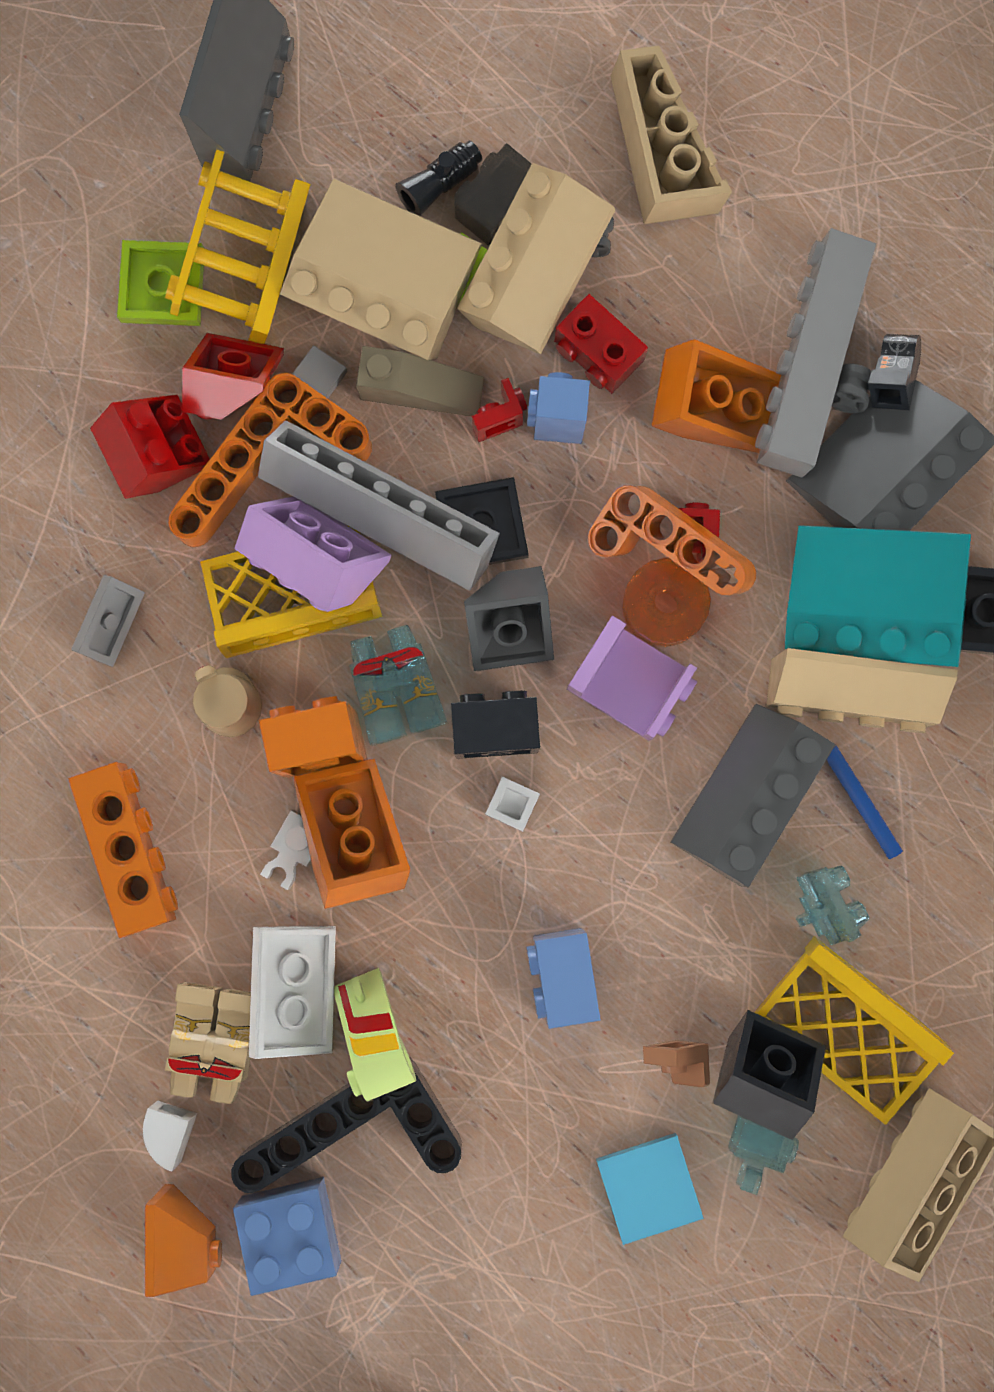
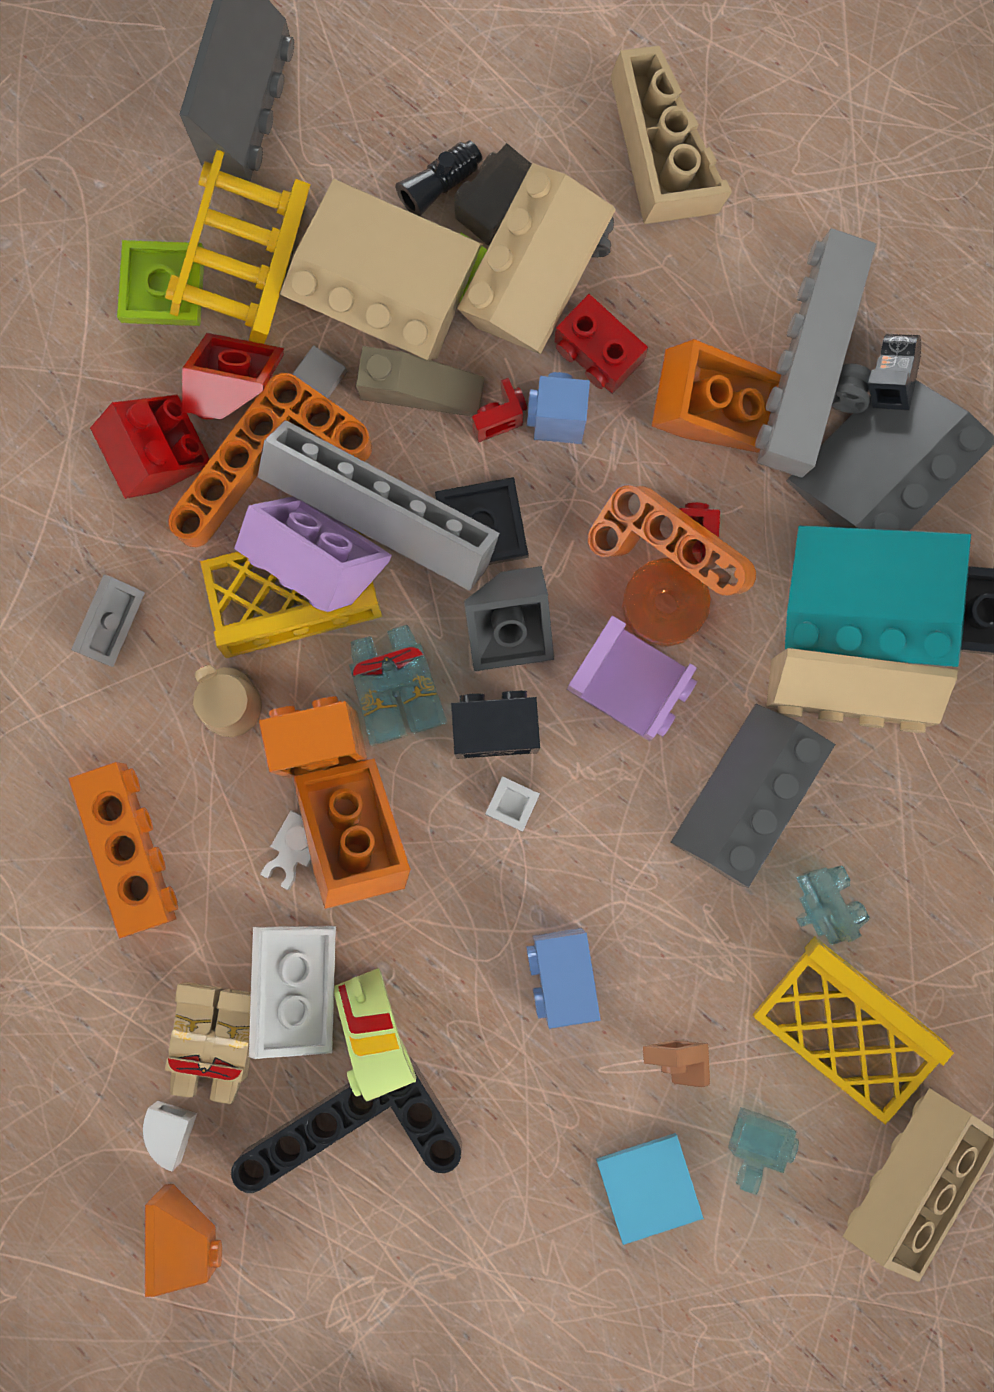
medium blue brick [233,1177,342,1296] -> none
black brick [713,1010,826,1140] -> none
blue bar [827,745,903,859] -> none

